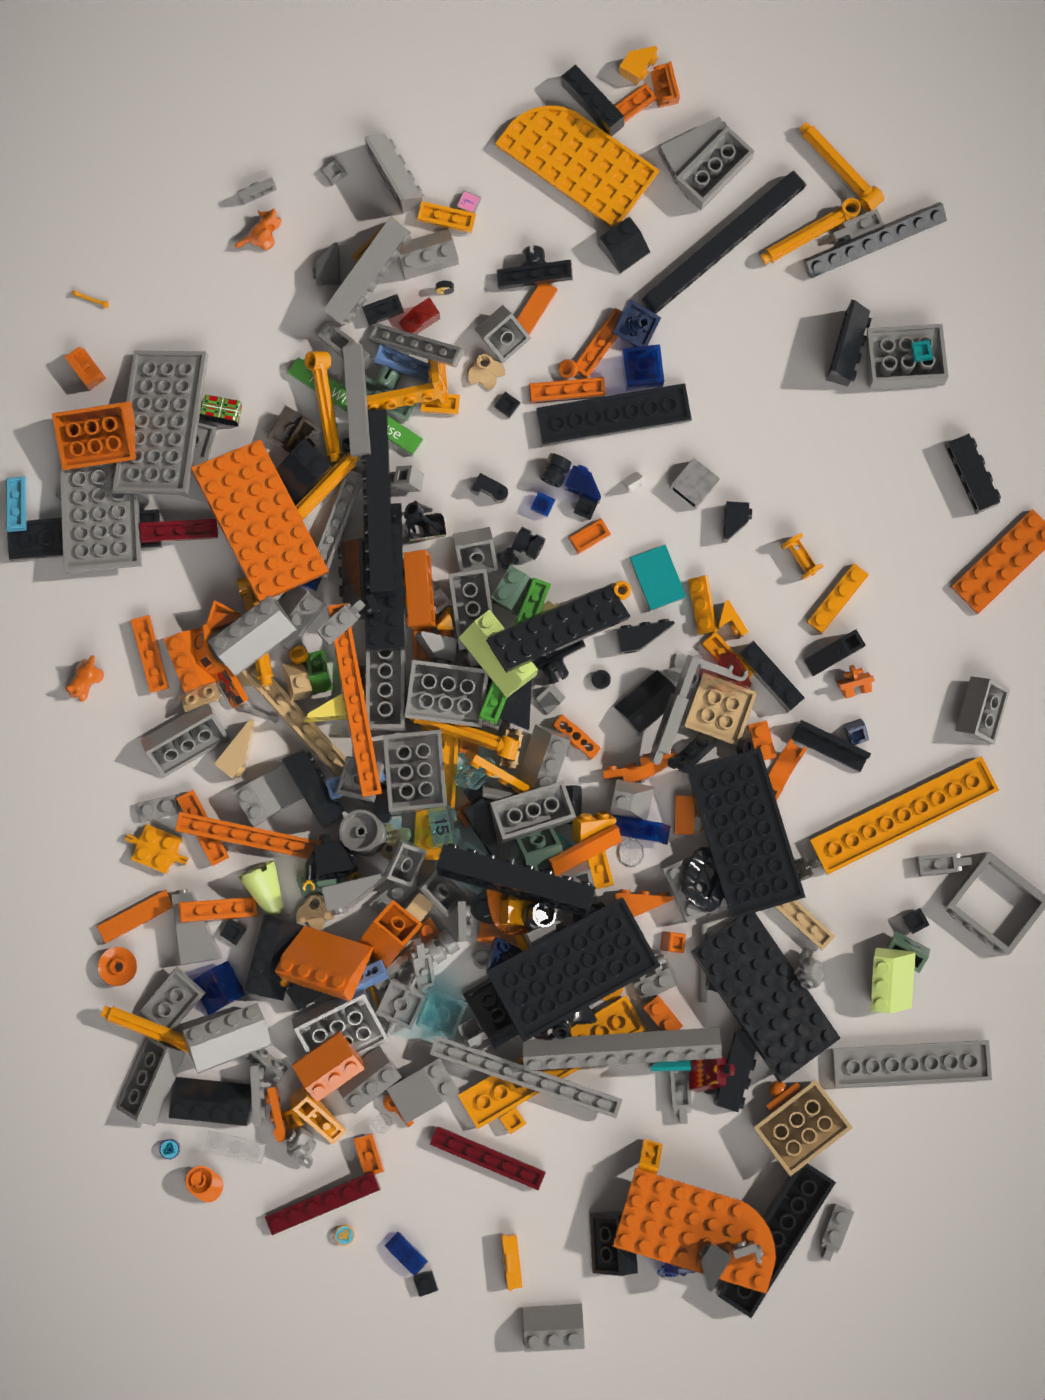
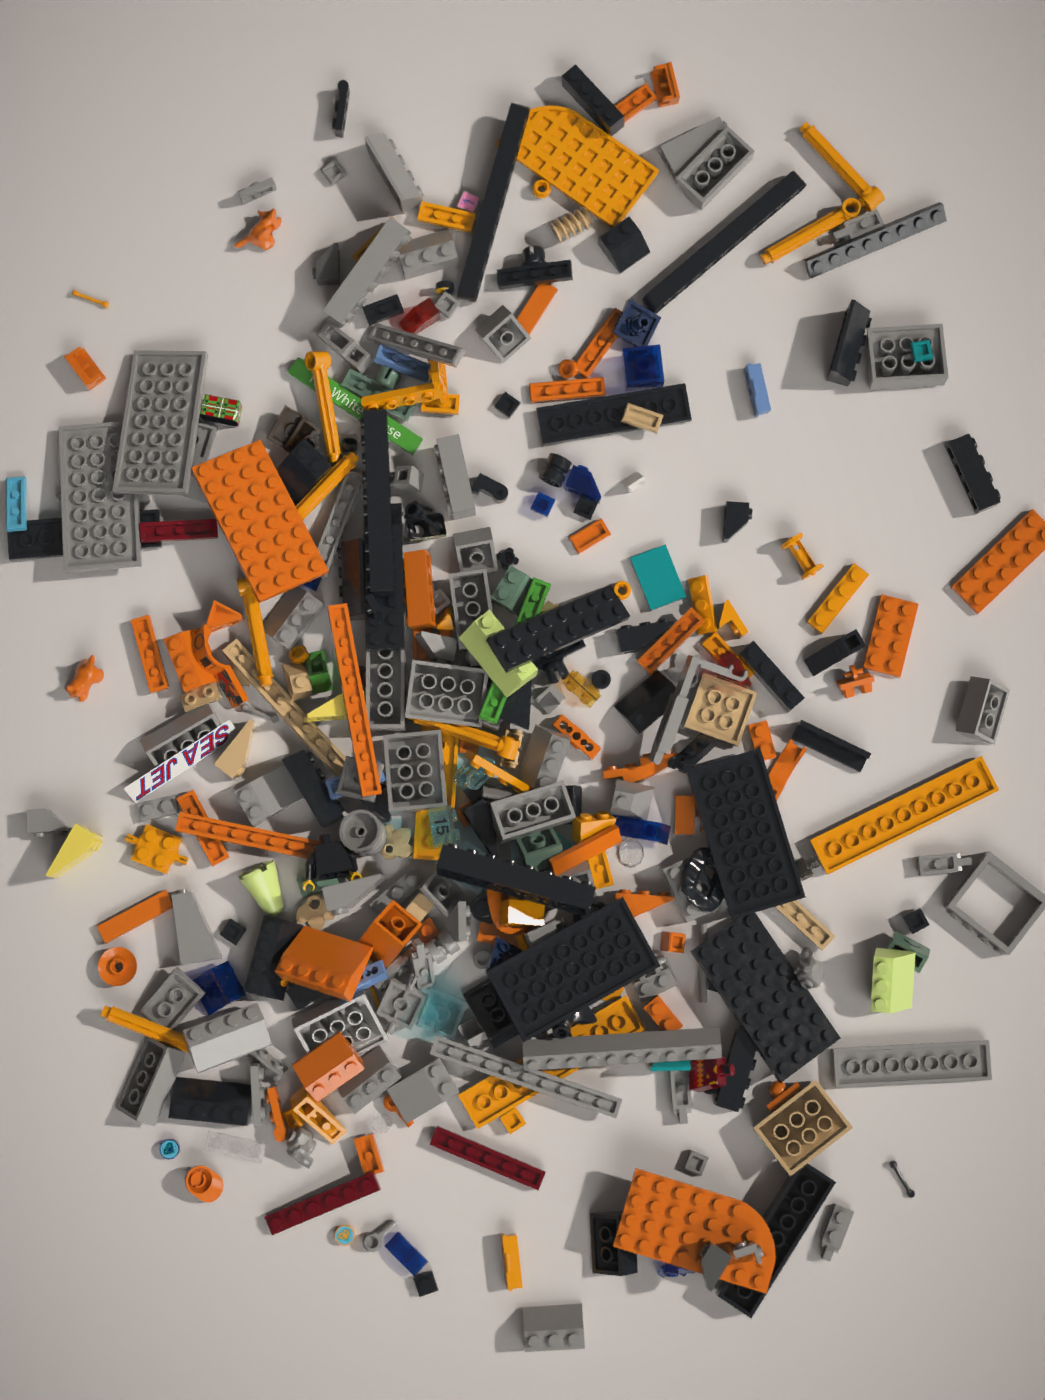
orange slope [51,401,136,470] -> none
orange tile [178,897,258,923] -> none
light grey slope [208,595,297,676] -> none
light grey hinge [316,600,365,646] -> none
light grey tile [343,344,371,457] -> none
light grey slope [384,839,427,886] -> none
tan plate [468,353,505,390] -> none
black wheel [511,526,546,560] -> none
black wheel [521,902,556,929] -> none
light orange slope [618,46,659,85] -> none
light orange plate [638,1138,663,1174] -> none
flat silver piece [670,458,720,509] -> none
black tile [736,737,753,754] -> none
dark blue slope [843,719,869,745] -> none
none -> light grey slope [26,808,70,837]
none -> light yellow slope [46,824,103,878]
none -> sticker [124,720,239,803]
none -> black plate [332,80,350,137]
none -> light grey plate [362,1219,397,1252]
none -> light grey plate [434,292,460,319]
none -> light grey brick [434,434,476,520]
none -> black beam [457,103,530,302]
none -> light orange plate [532,180,551,199]
none -> tan piece [549,206,592,243]
none -> clear yellow hinge [562,670,602,708]
none -> tan tile [621,403,663,434]
none -> orange plate [637,607,705,675]
none -> light grey tile [683,1150,709,1176]
none -> medium blue piece [743,363,771,418]
none -> orange plate [862,594,919,678]
none -> black hinge [890,1161,915,1198]

